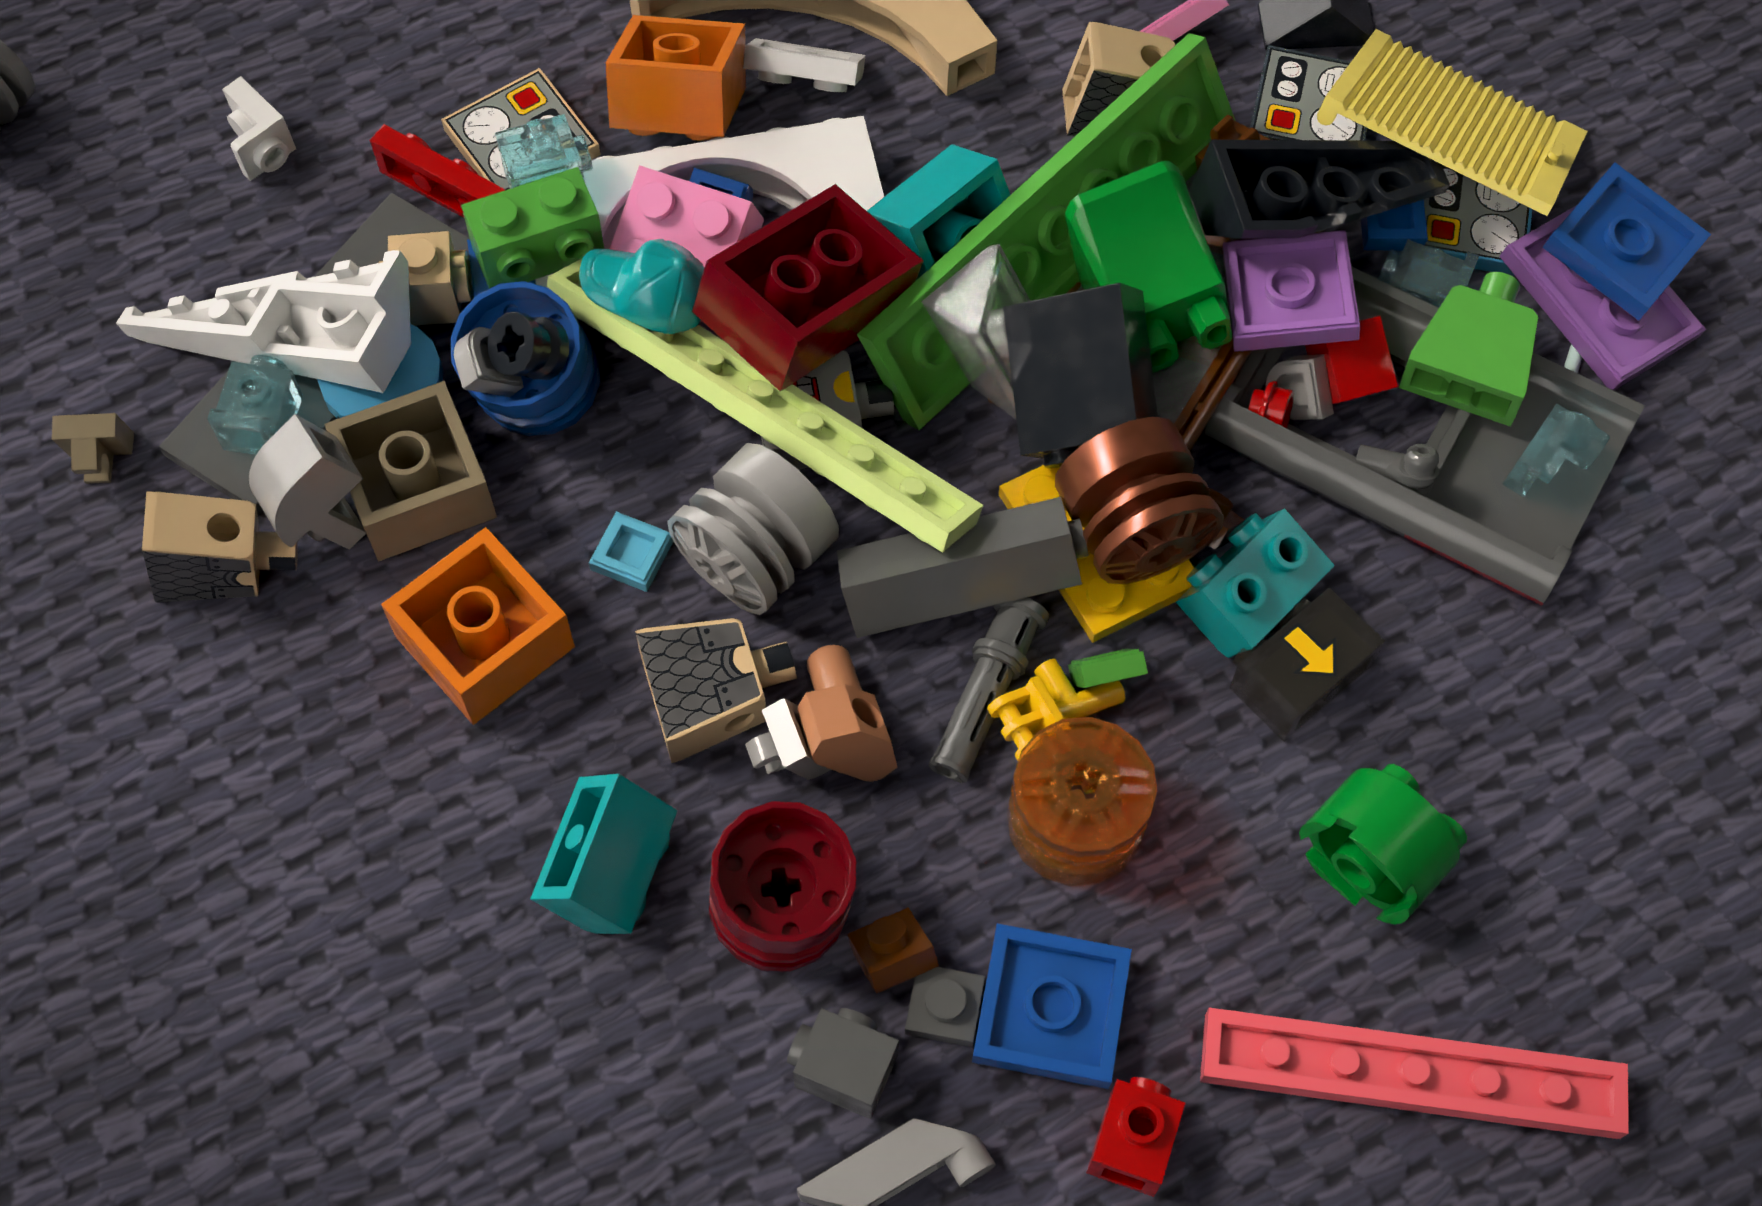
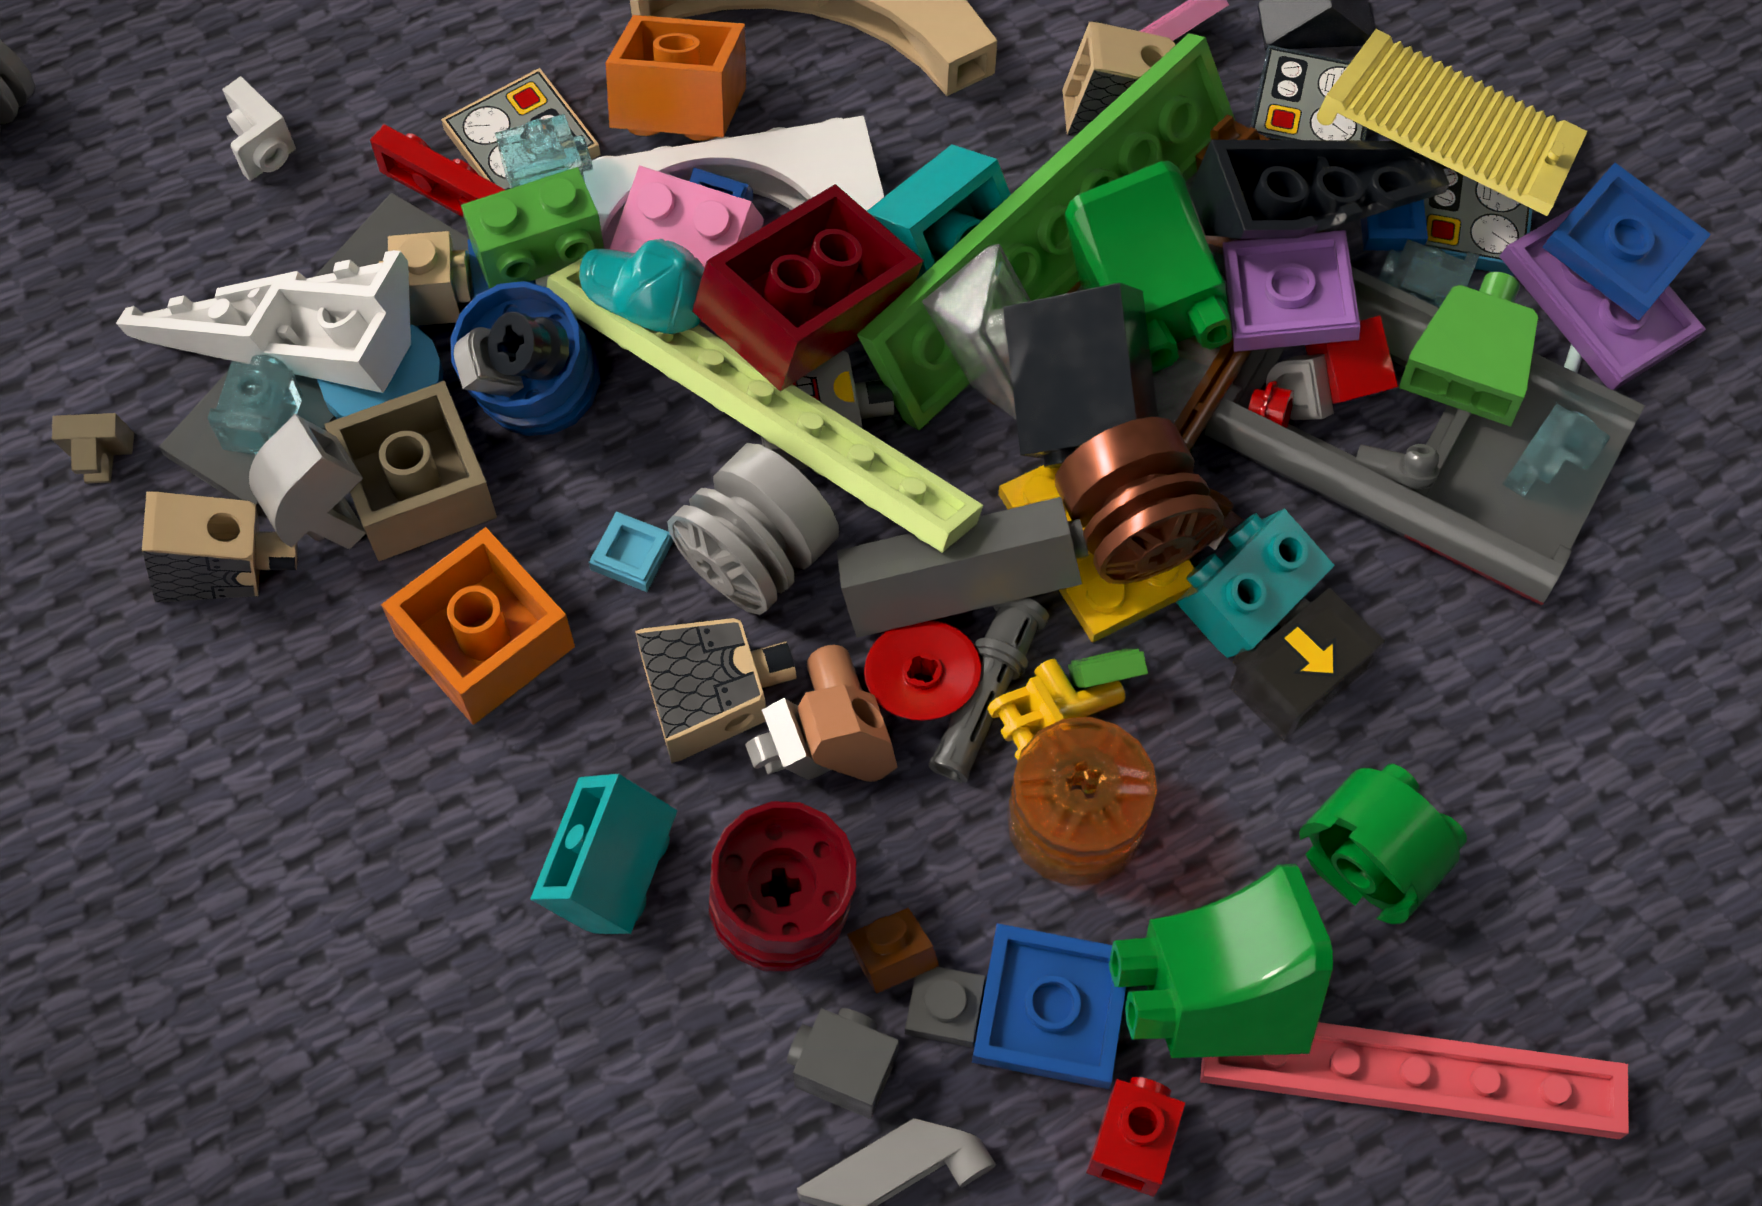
white plate [743,38,866,92] -> none
none -> red piece [864,620,981,721]
none -> green hips [1109,864,1333,1058]

